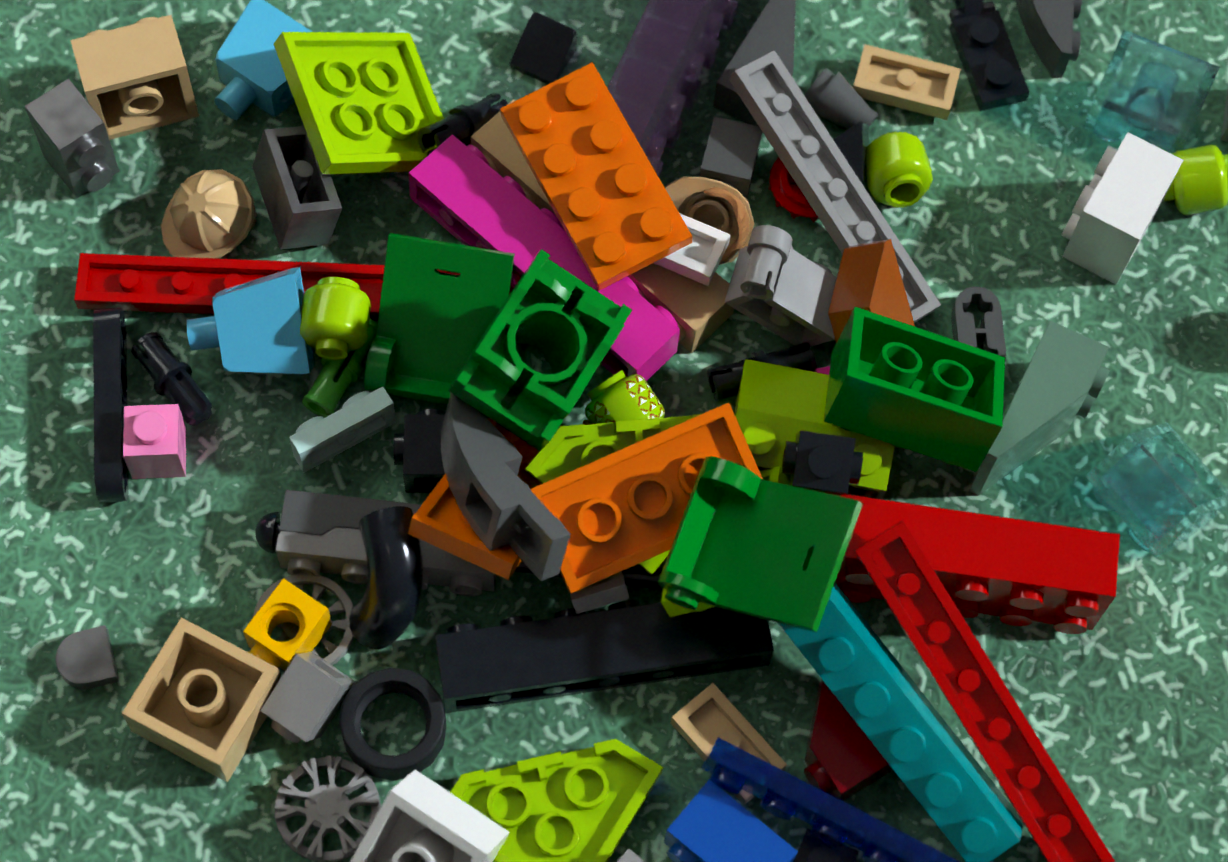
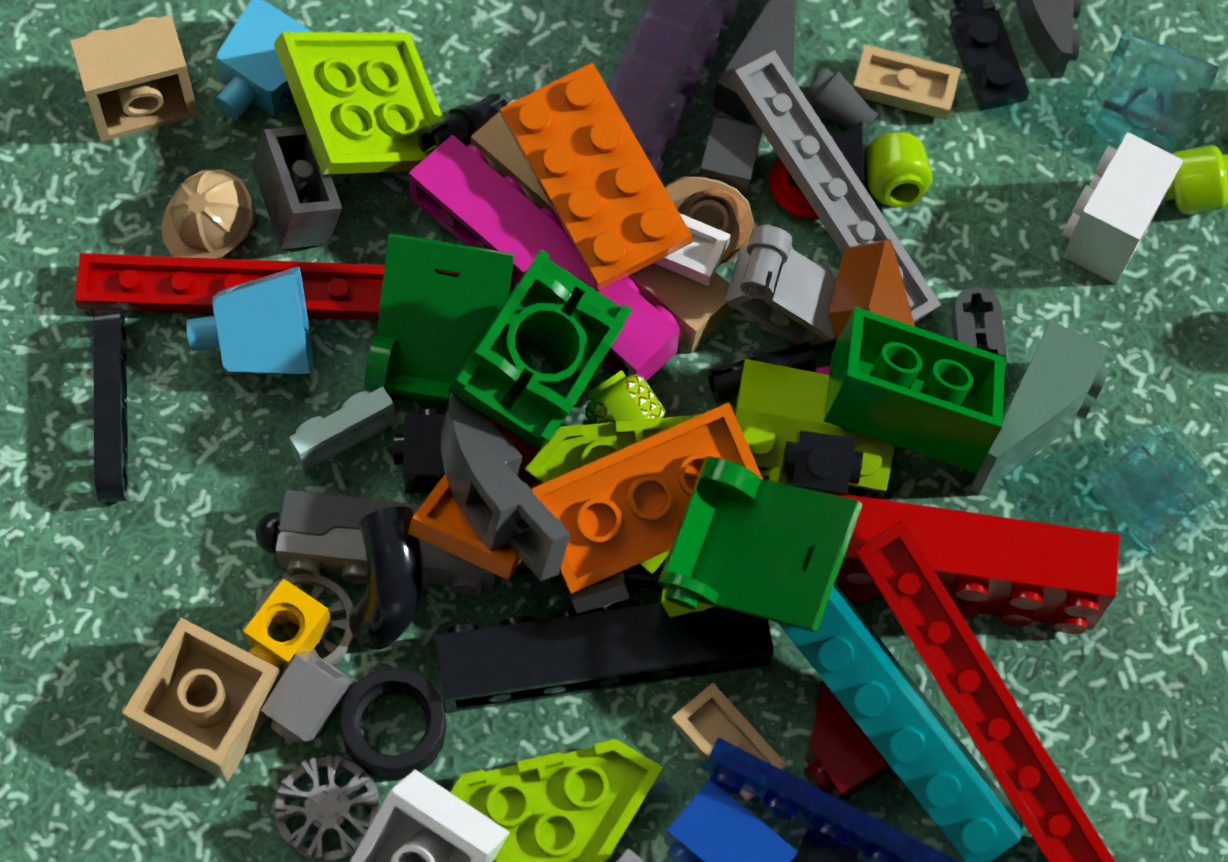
flat silver brick [25,79,119,198] -> none
flat silver tile [55,625,119,689] -> none
bright pink brick [123,404,186,479] -> none
black axle [131,332,212,426] -> none
lime head [300,277,371,360] -> none
bright green pin [302,319,377,418] -> none
black slope [510,12,577,84] -> none

